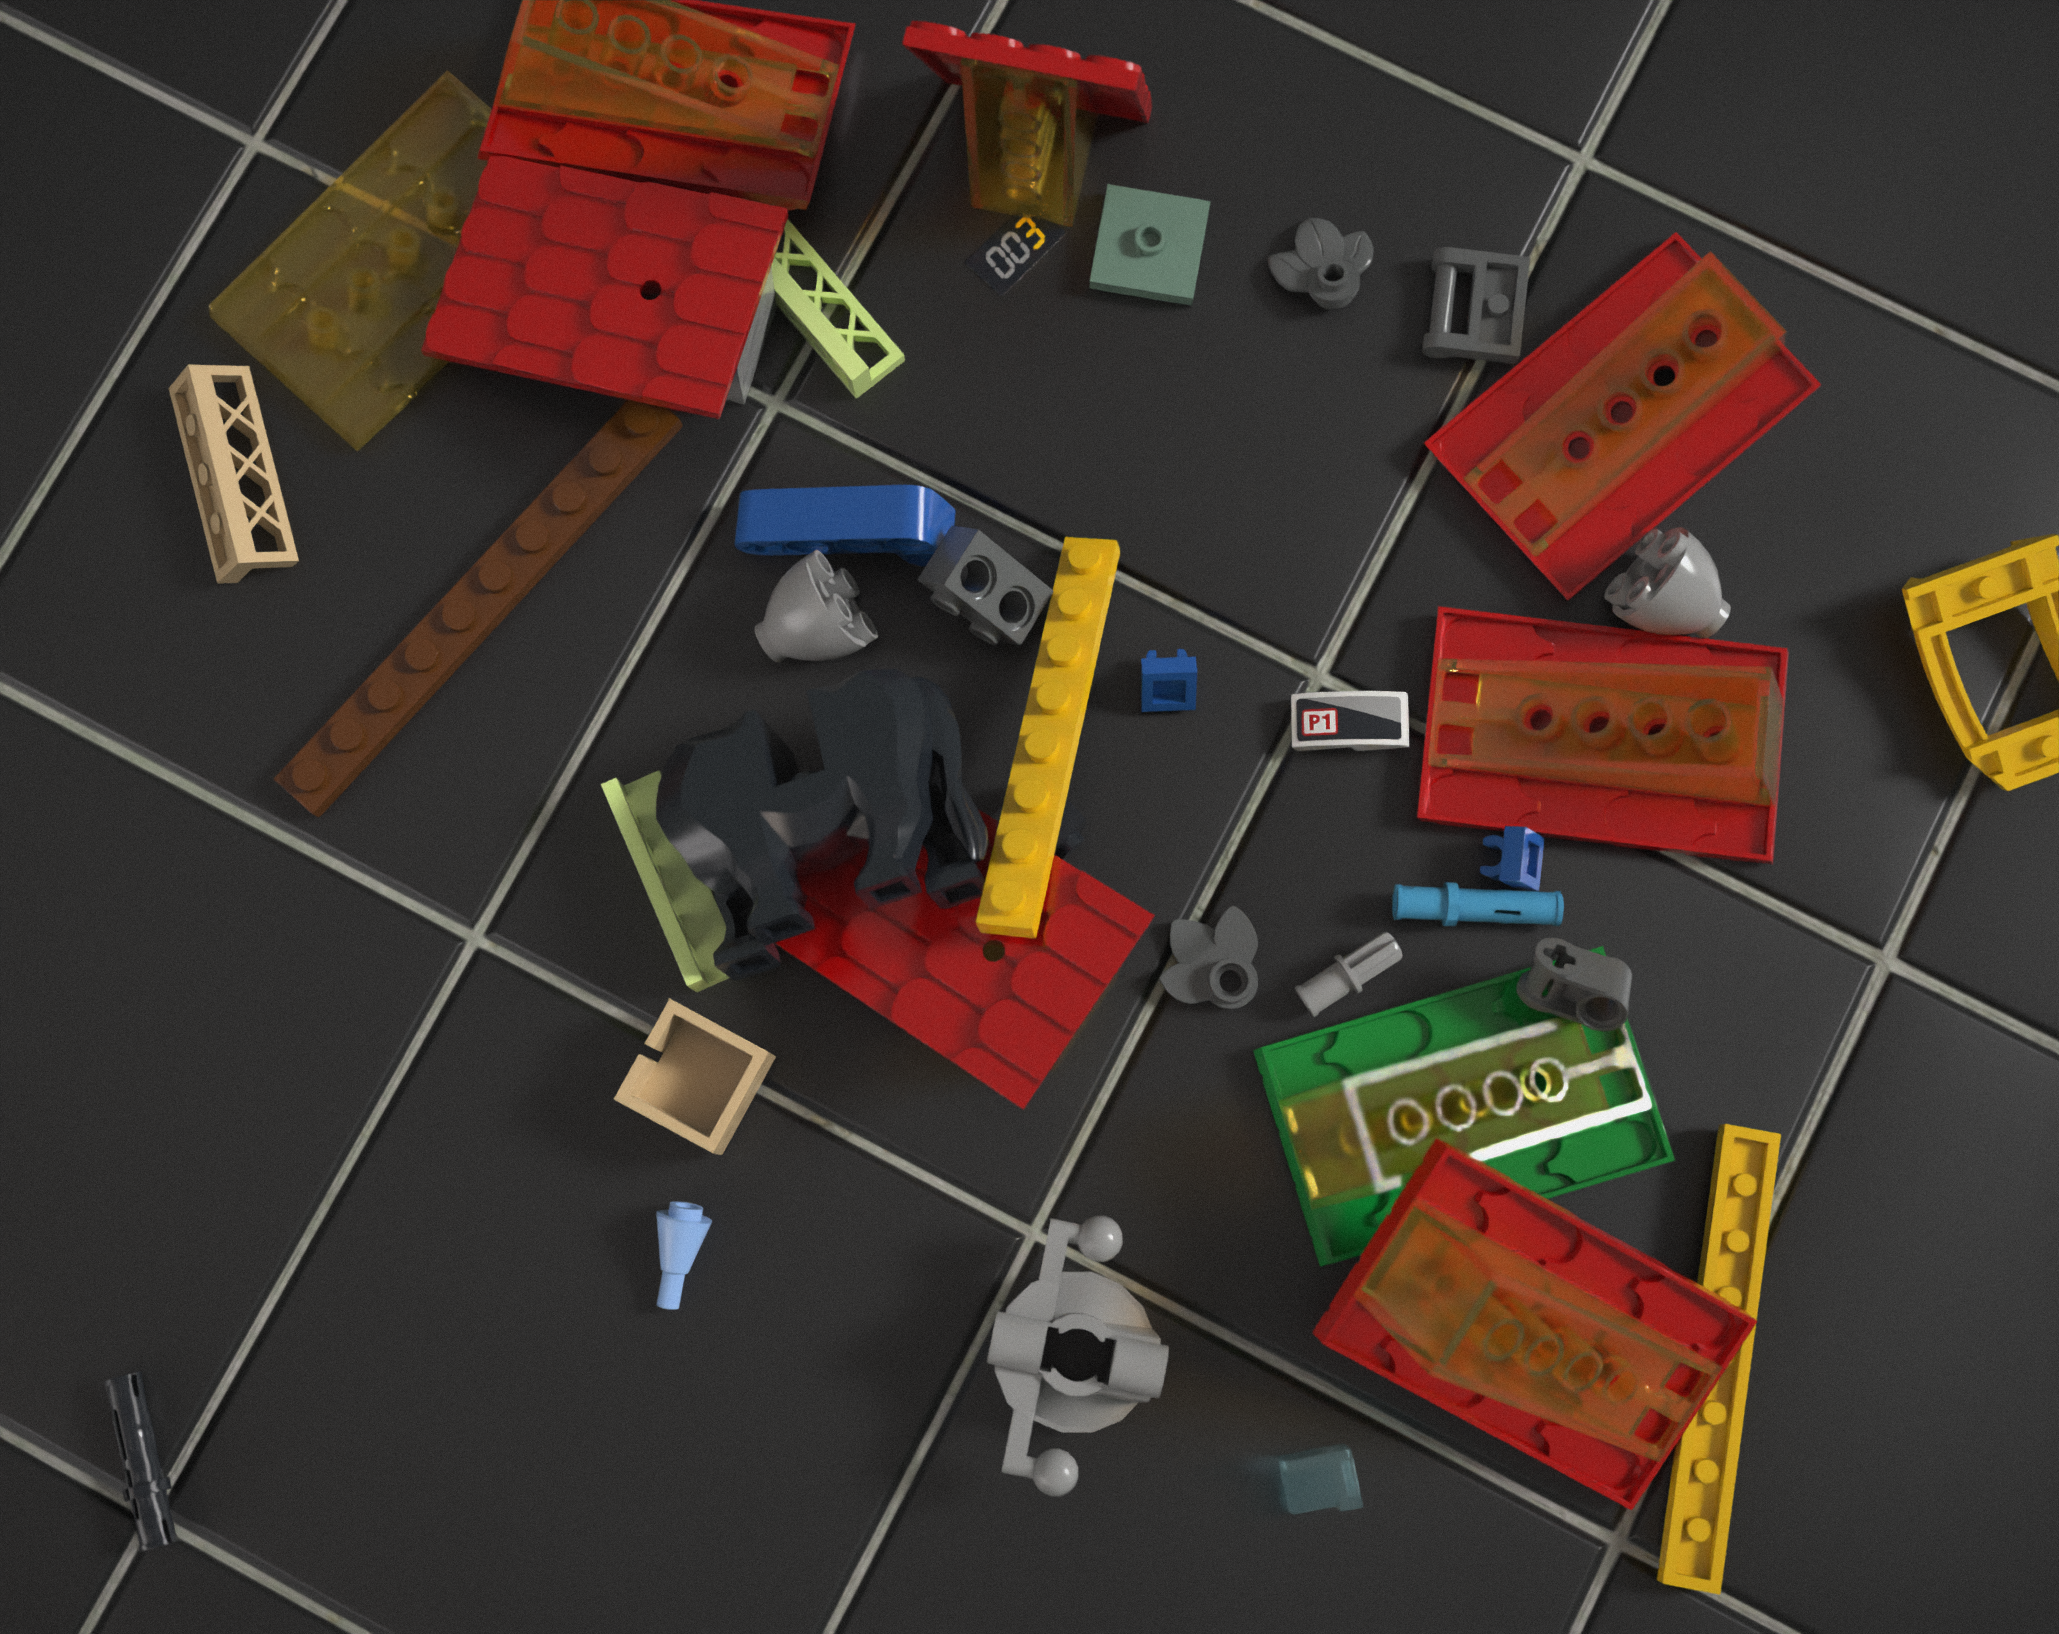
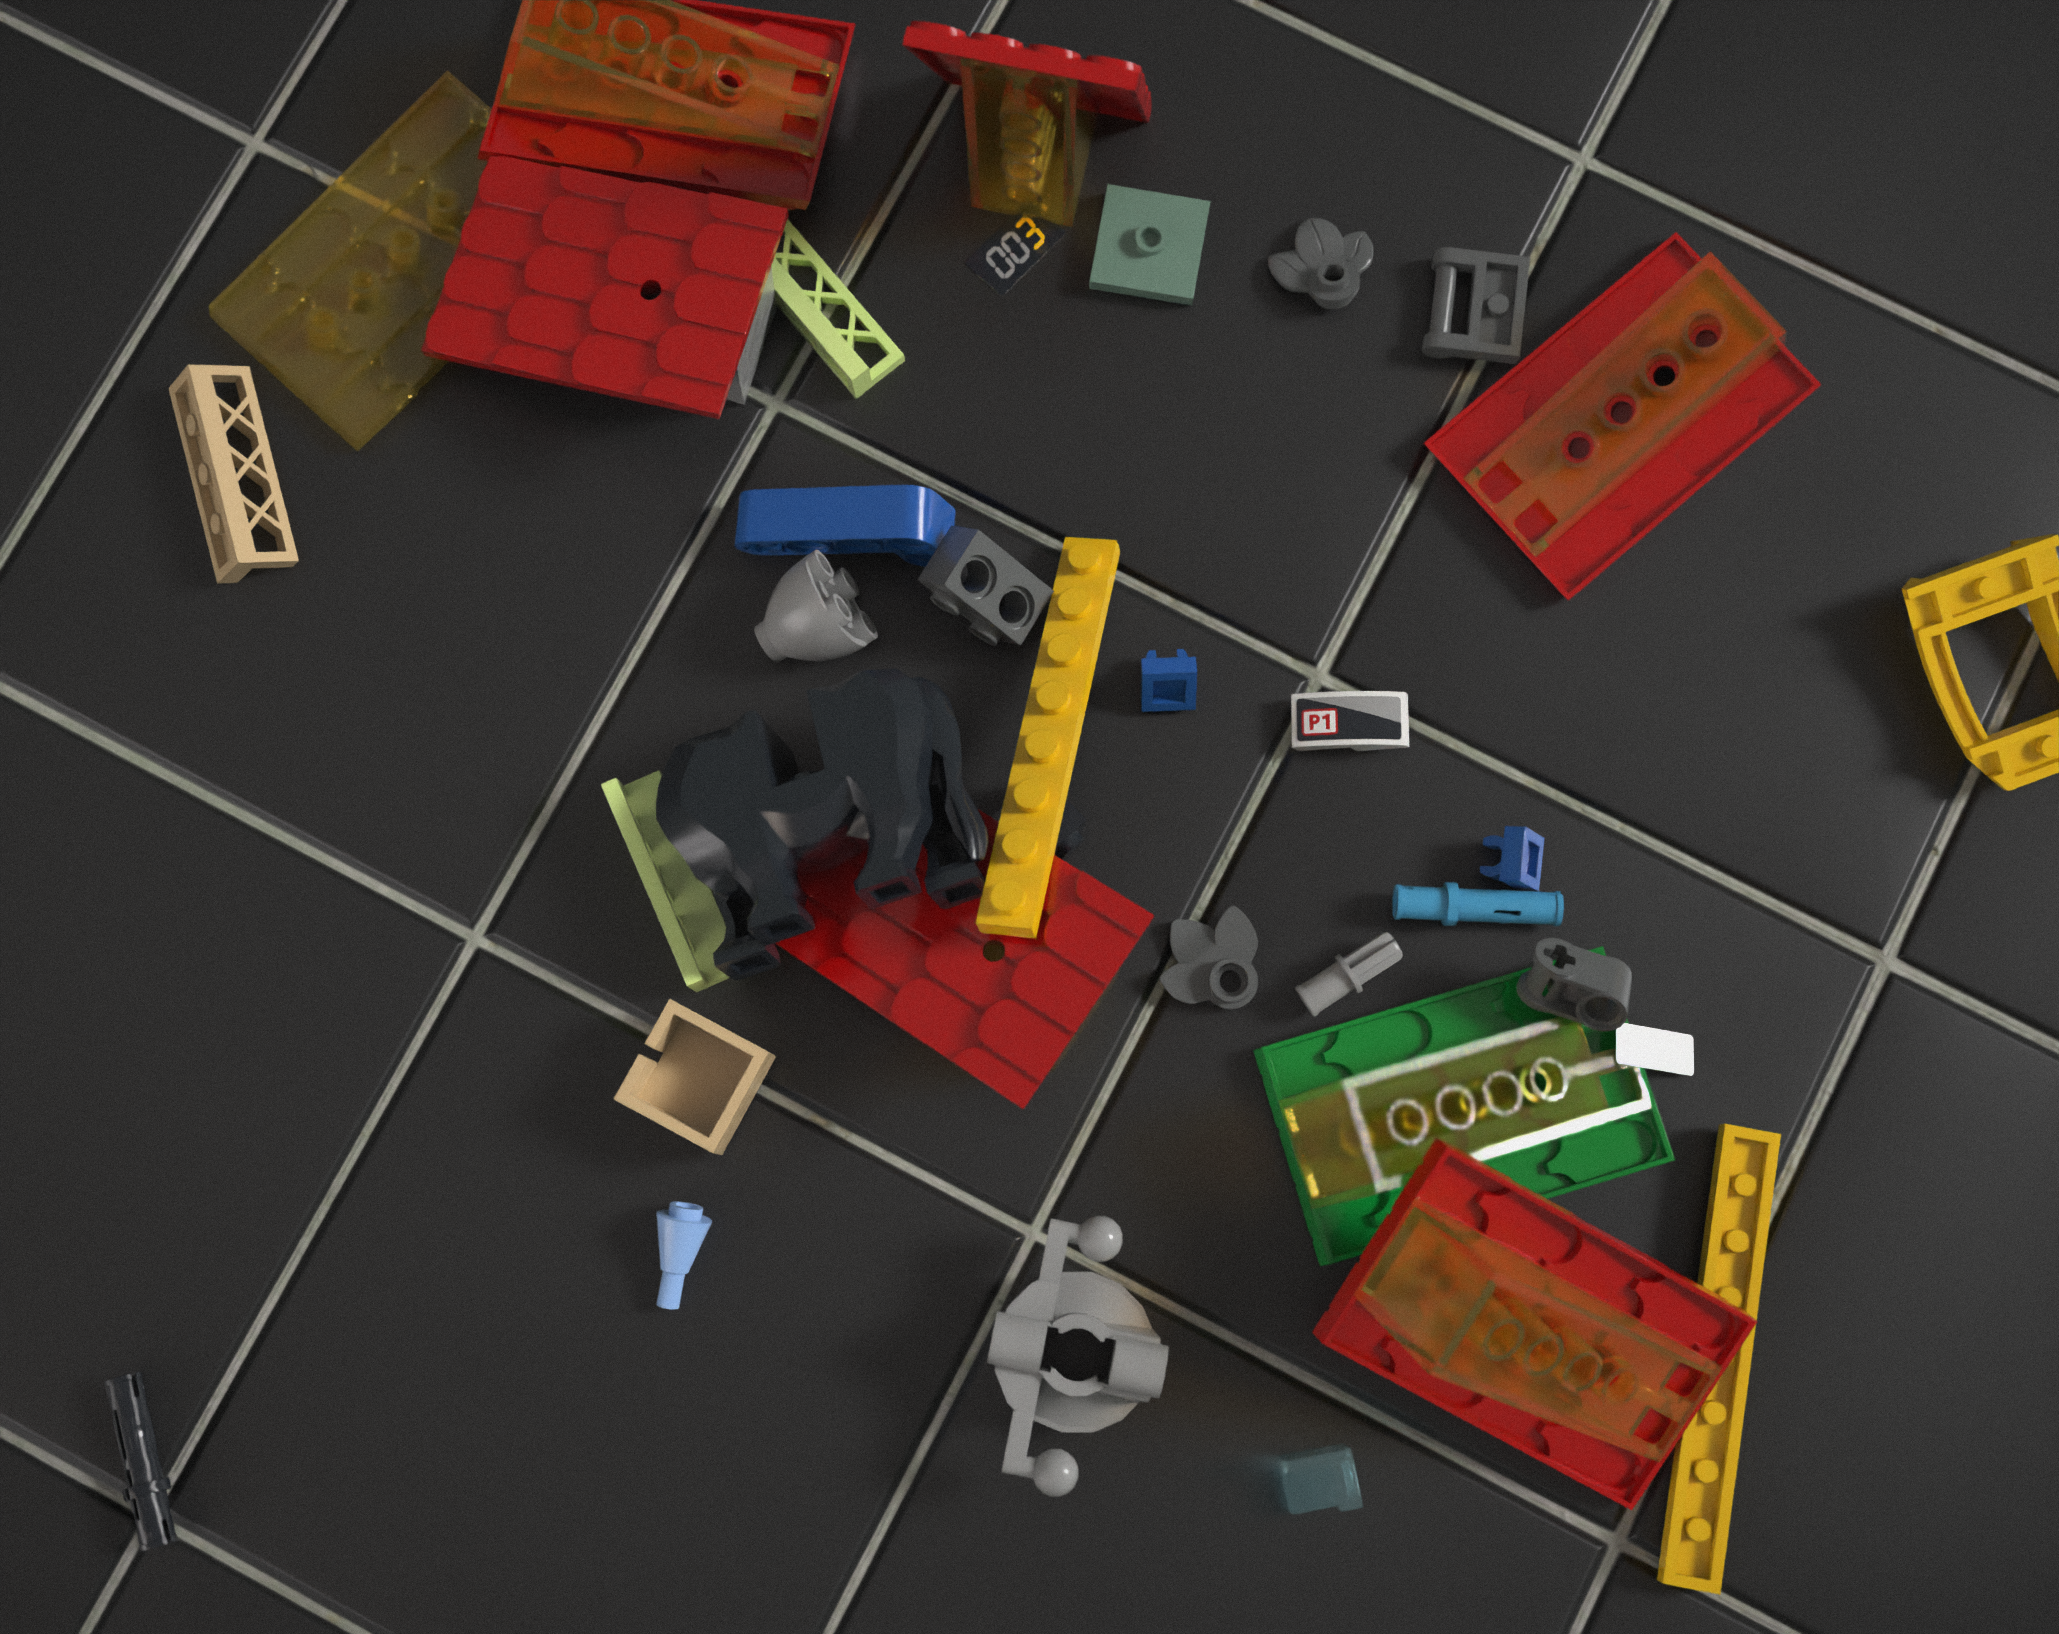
reddish brown plate [274,400,683,818] -> none
piece [1417,606,1789,864] -> none
light grey piece [1604,527,1731,639] -> none
none -> white sticker [1616,1023,1694,1076]

